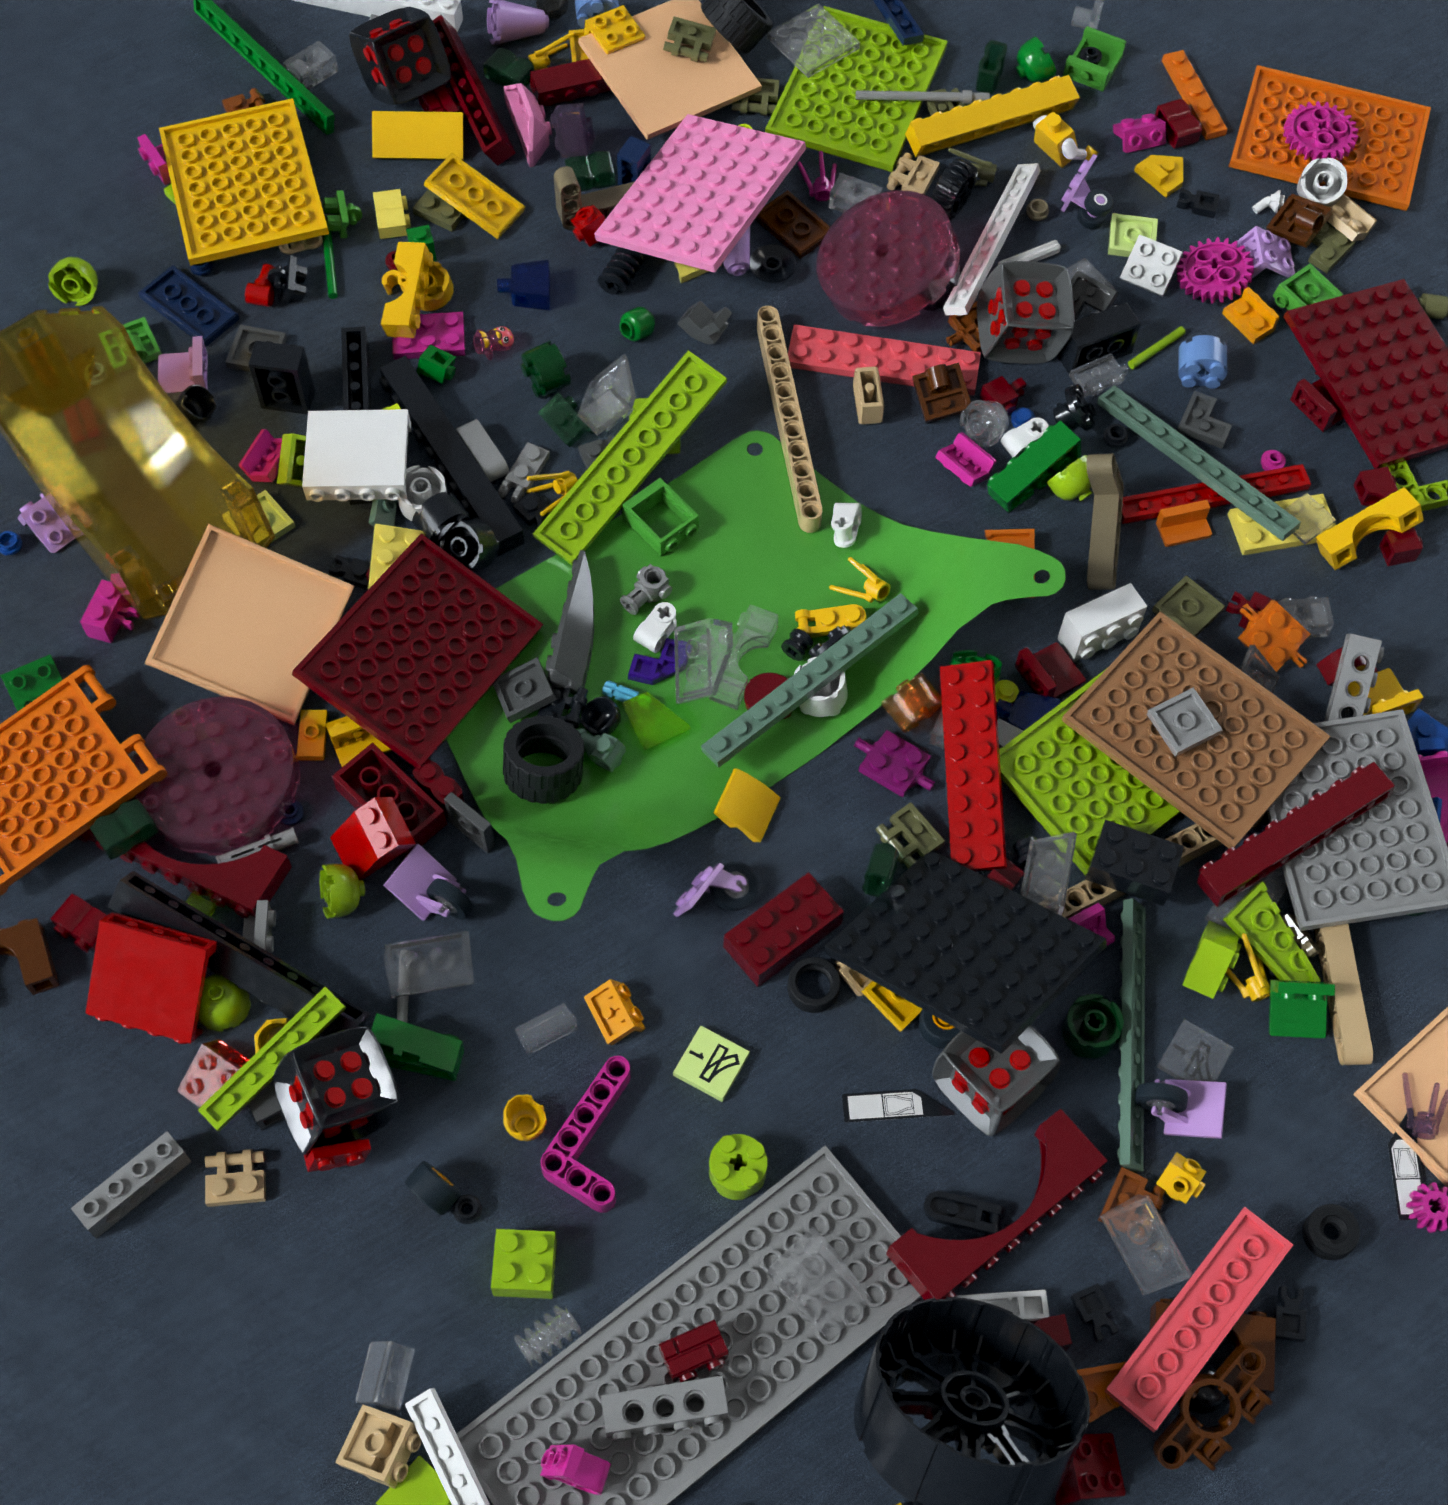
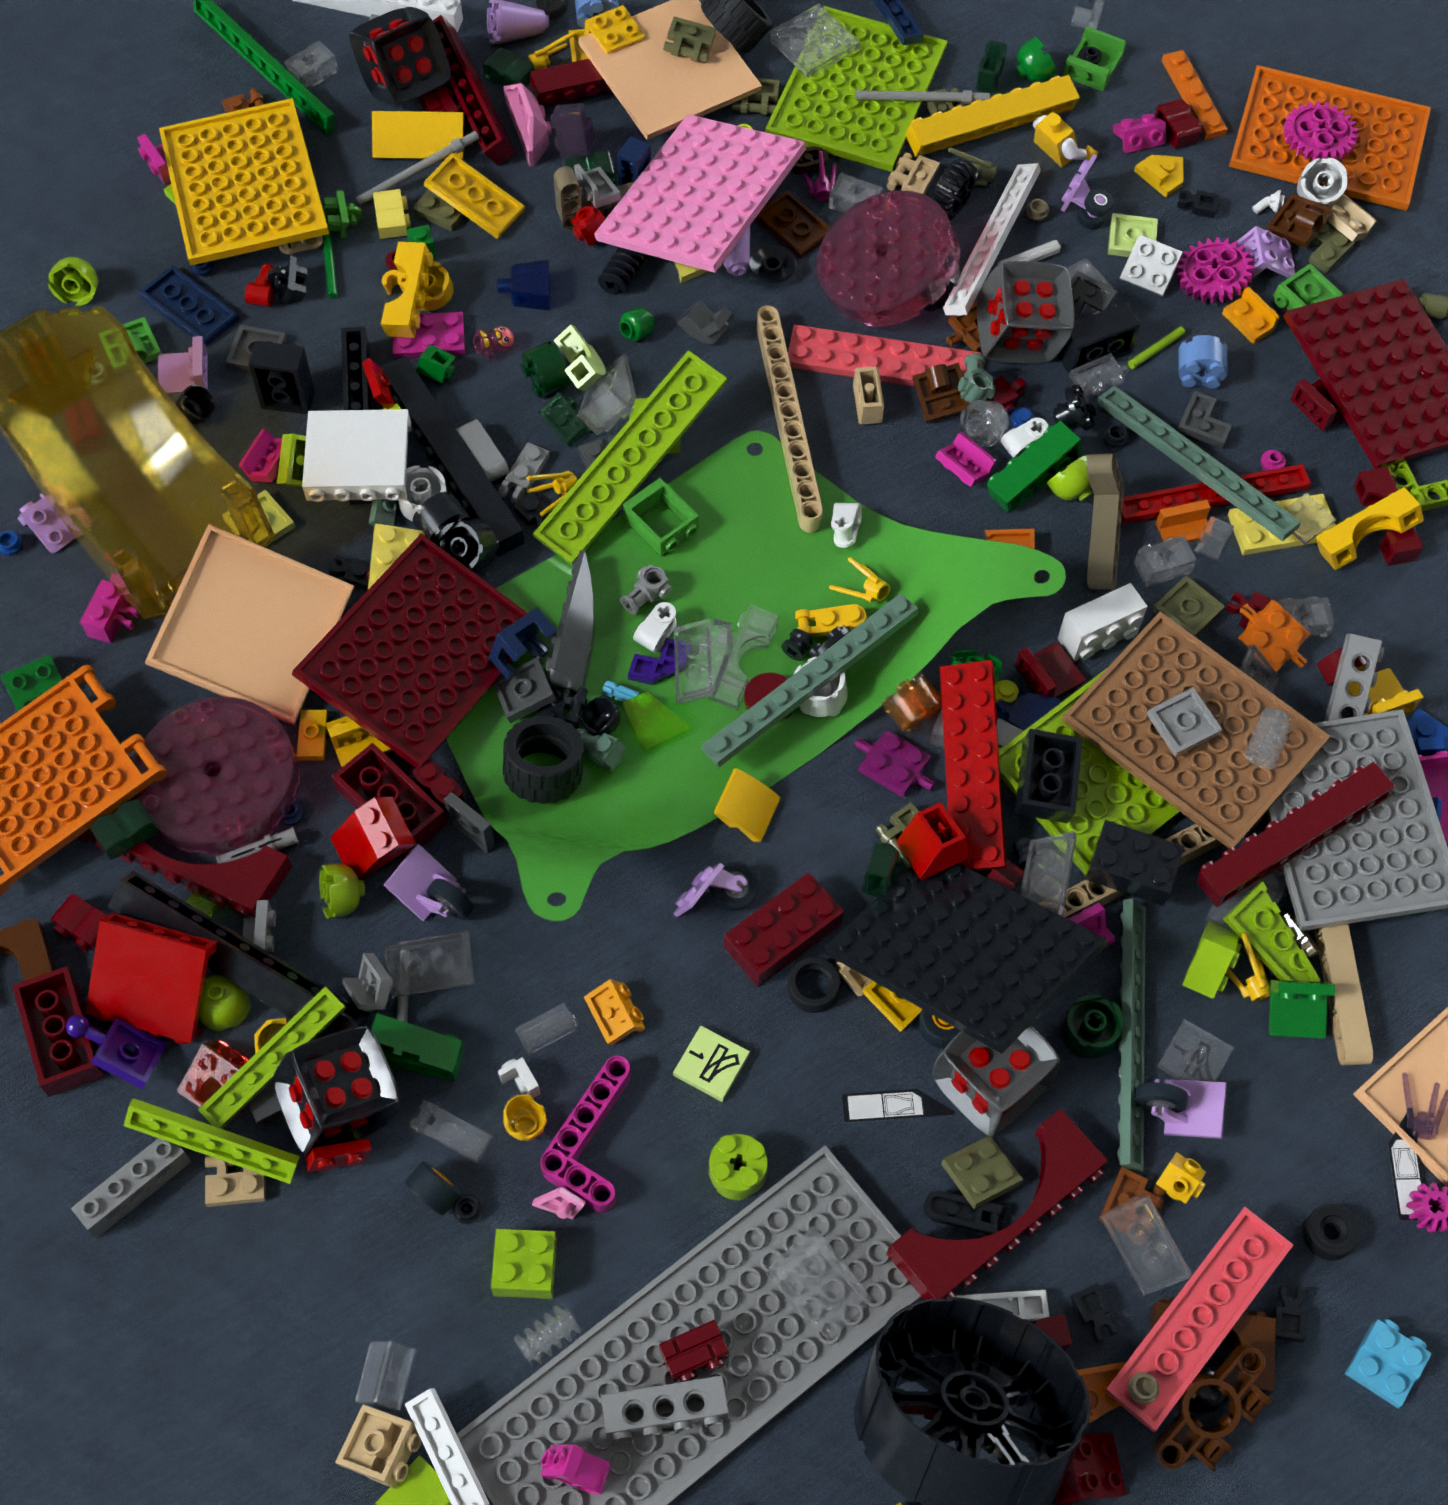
none -> dark red brick [12,966,105,1097]
none -> dark purple plate [66,1015,167,1089]
none -> lime plate [124,1098,300,1184]
none -> light grey bracket [342,953,393,1012]
none -> light grey bar [356,131,479,206]
none -> red plate [362,358,395,409]
none -> clear plate [409,1100,492,1164]
none -> dark blue panel [488,608,557,680]
none -> white bracket [498,1057,541,1098]
none -> bright pink piece [532,1187,586,1220]
none -> yellowish green arch [554,325,606,391]
none -> light grey bracket [574,164,621,209]
none -> dark brown plate [790,146,828,174]
none -> red slope [896,802,969,881]
none -> olive plate [941,1135,1023,1209]
none -> sand green connector [958,353,995,404]
none -> black brick [1015,729,1083,823]
none -> dark tan plate [1128,1372,1159,1405]
none -> clear brick [1134,536,1197,587]
none -> clear panel [1194,516,1234,560]
none -> clear piece [1245,708,1292,770]
none -> medium azure plate [1345,1319,1432,1408]

